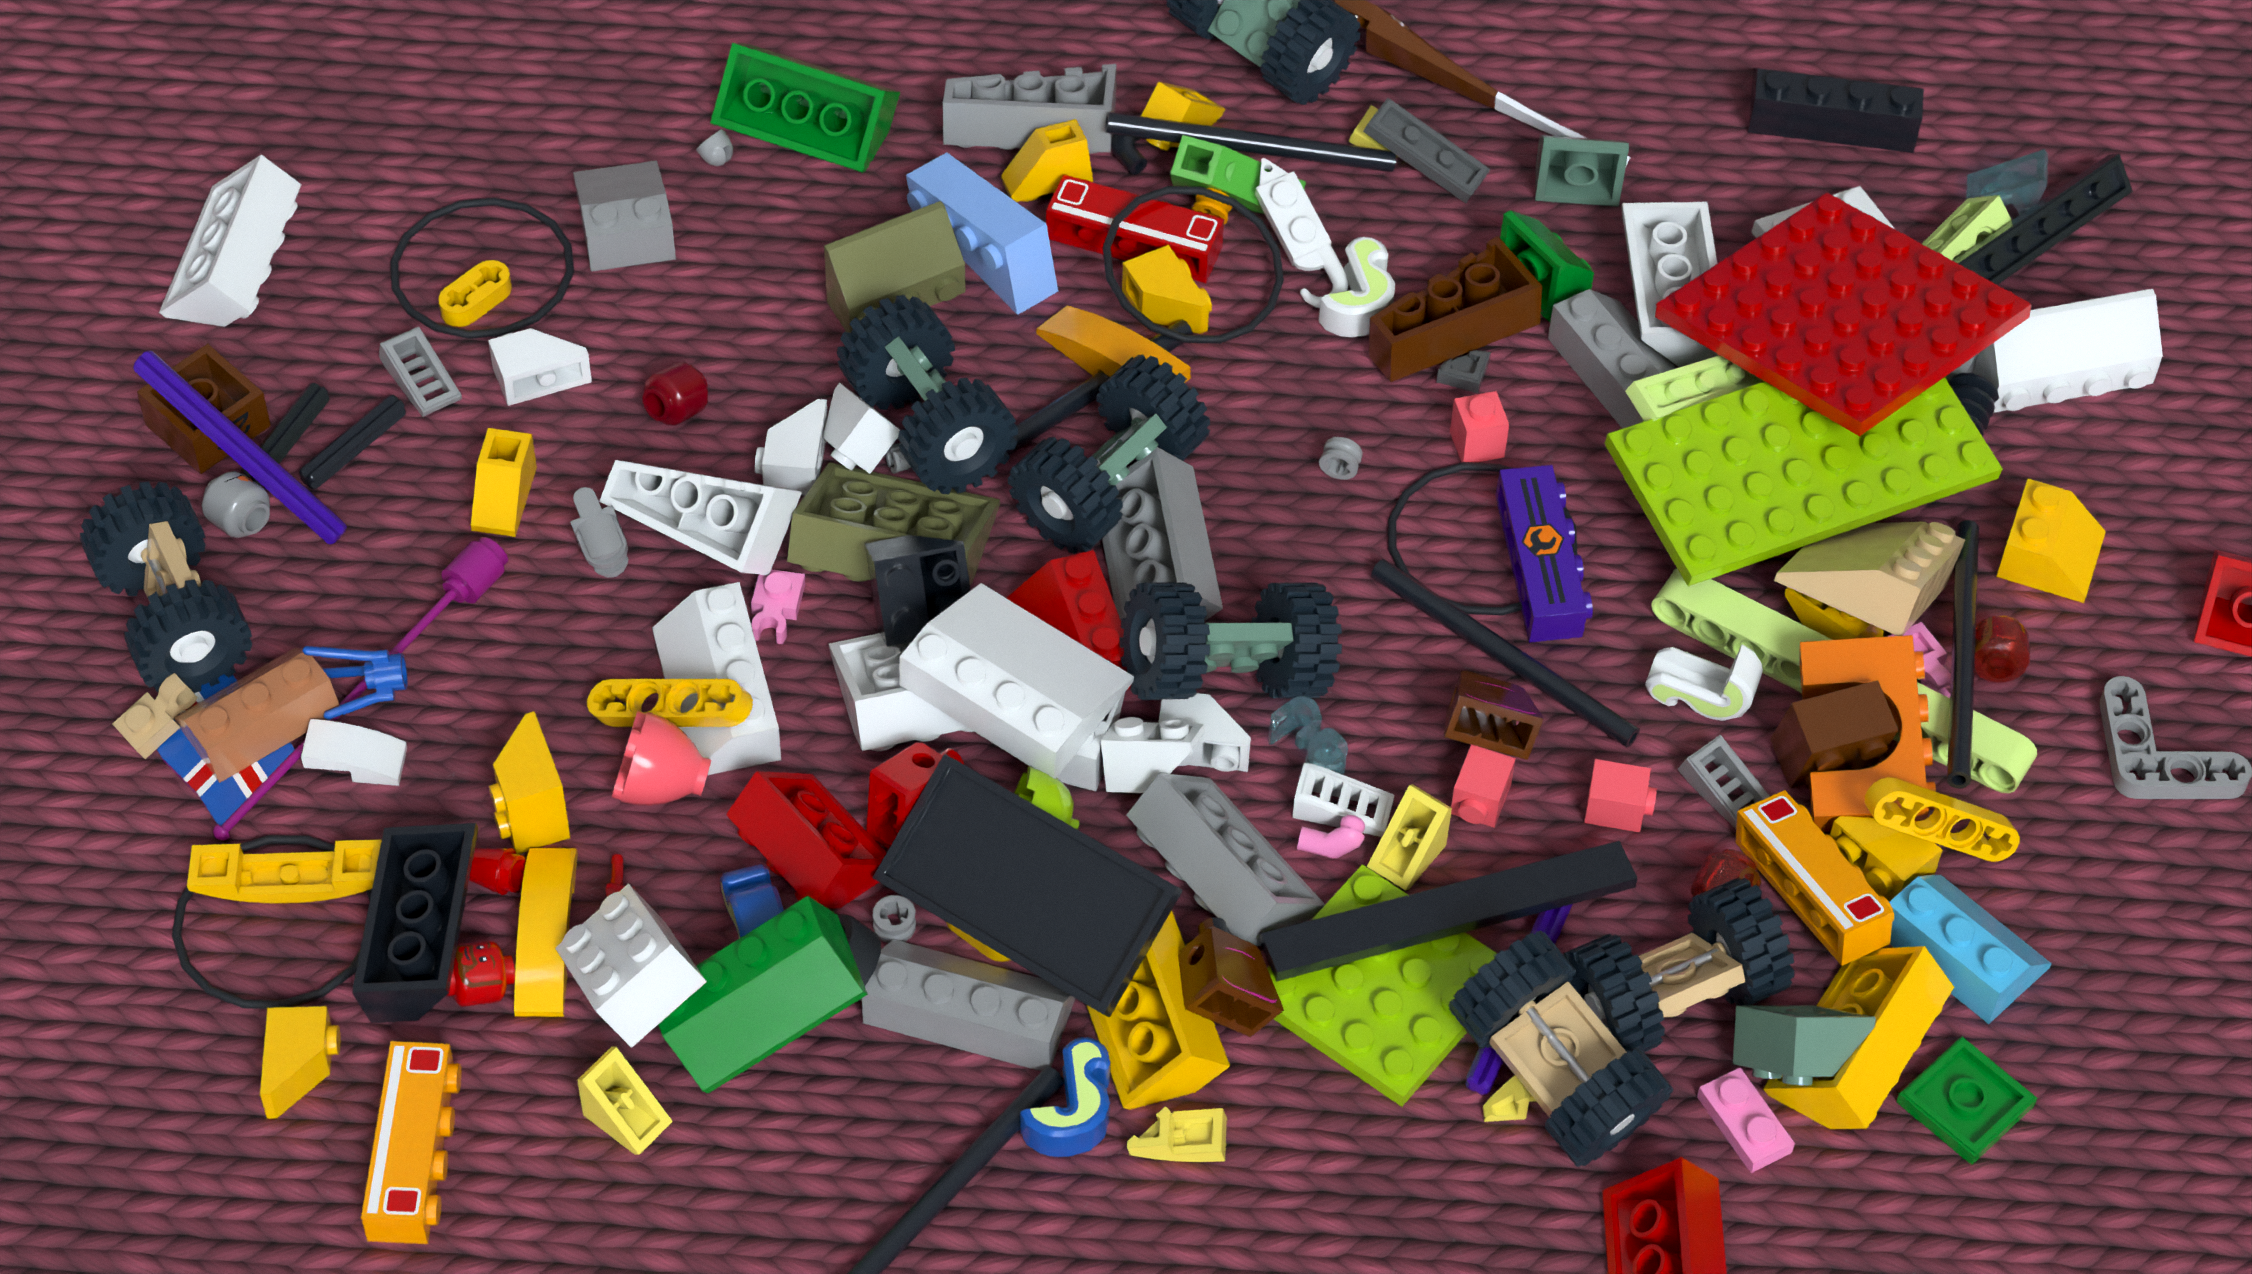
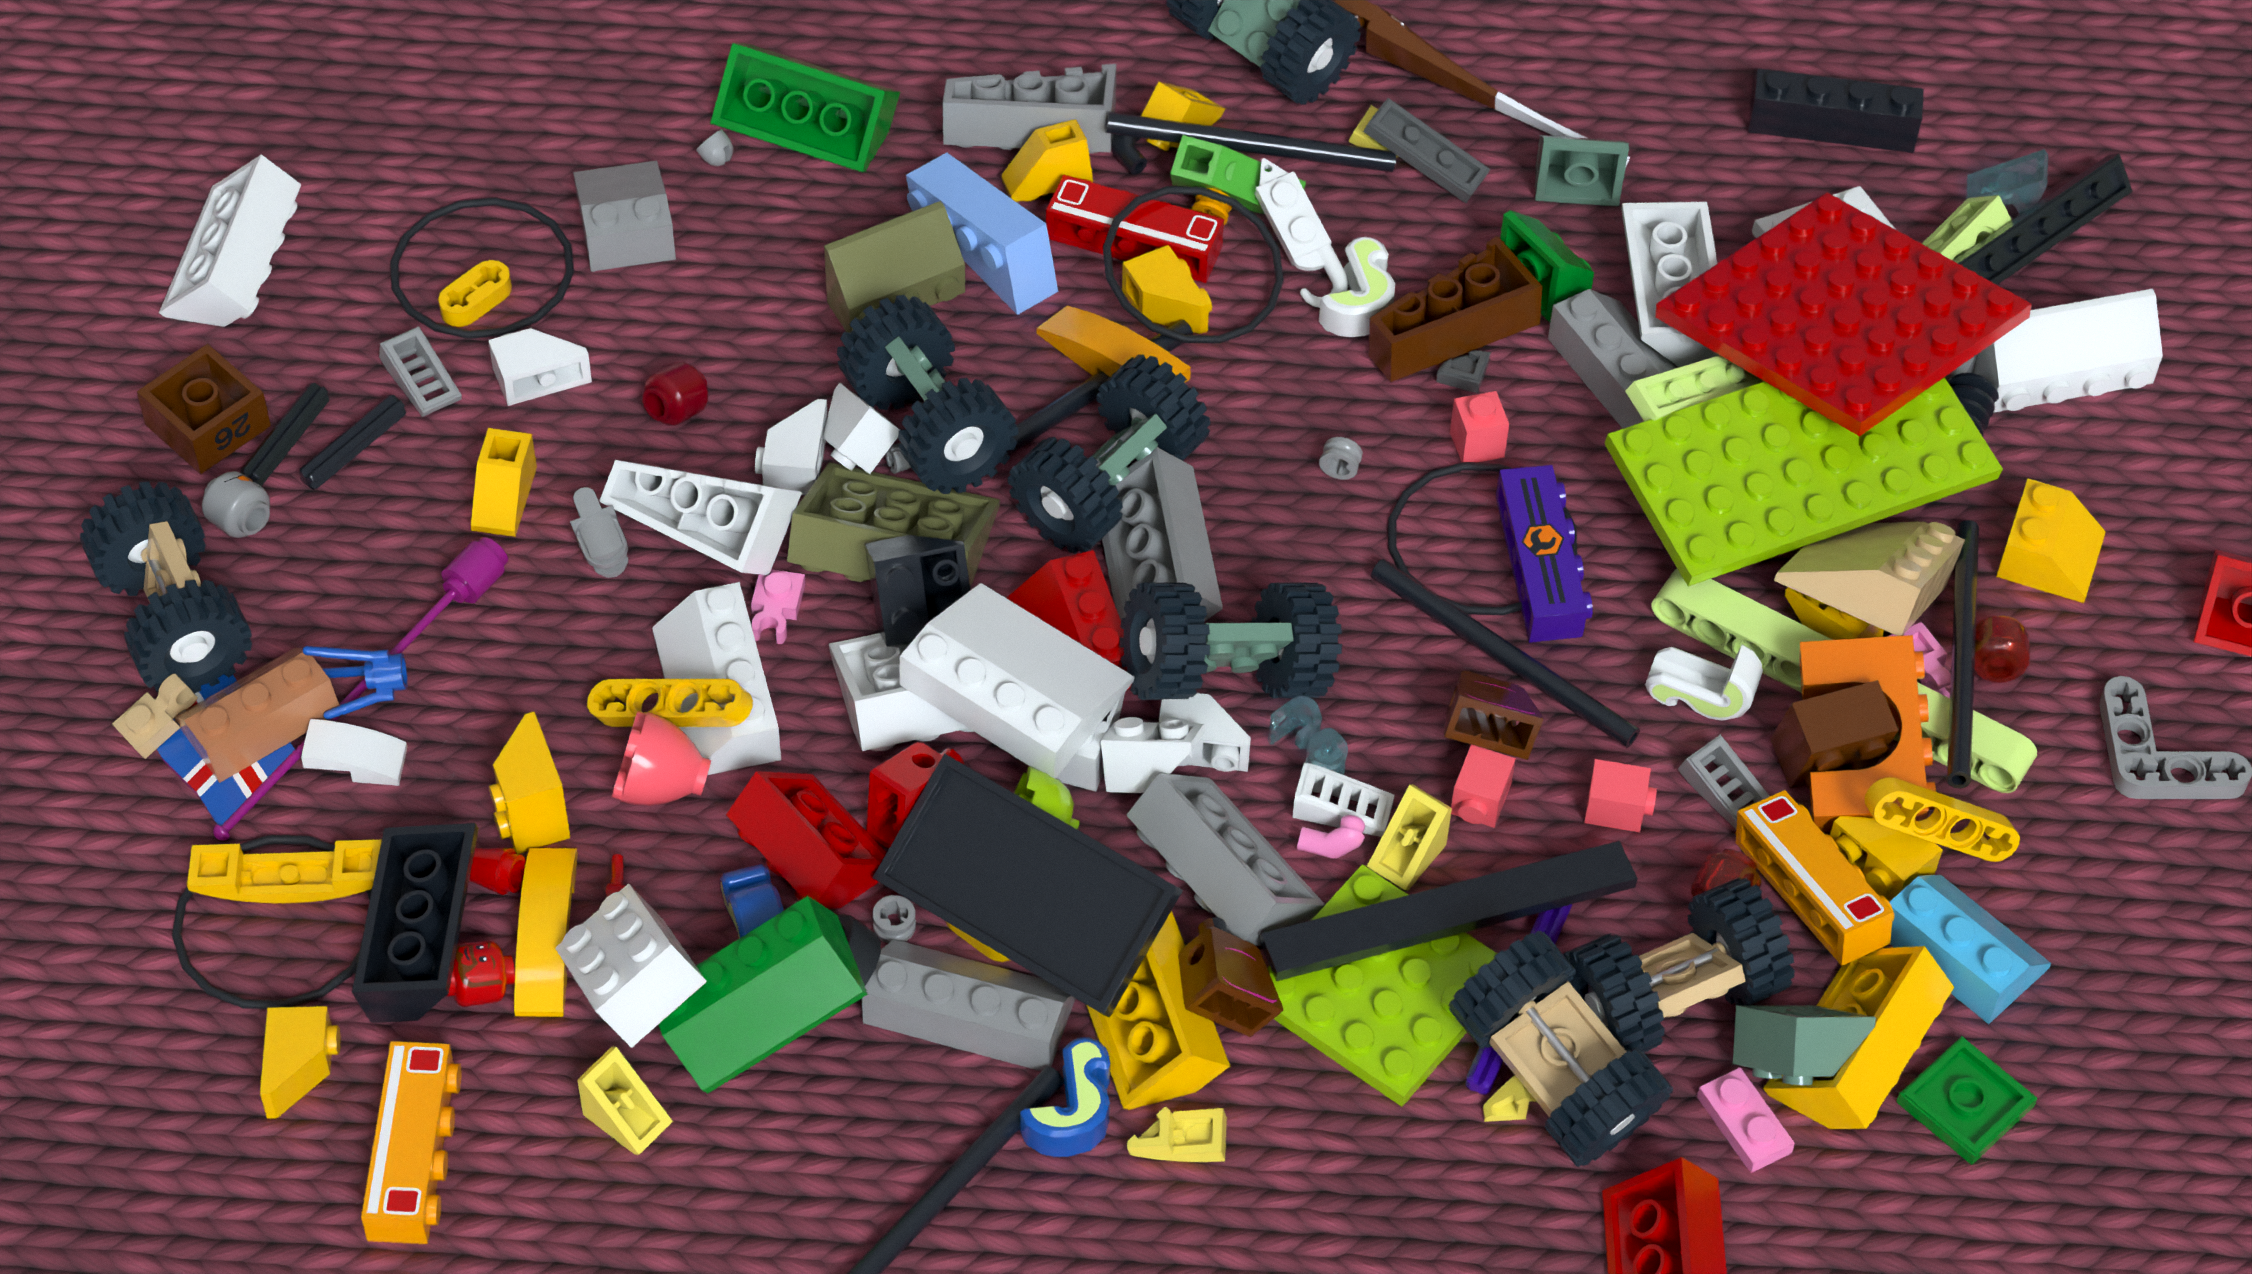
dark purple axle [133,350,347,545] -> none

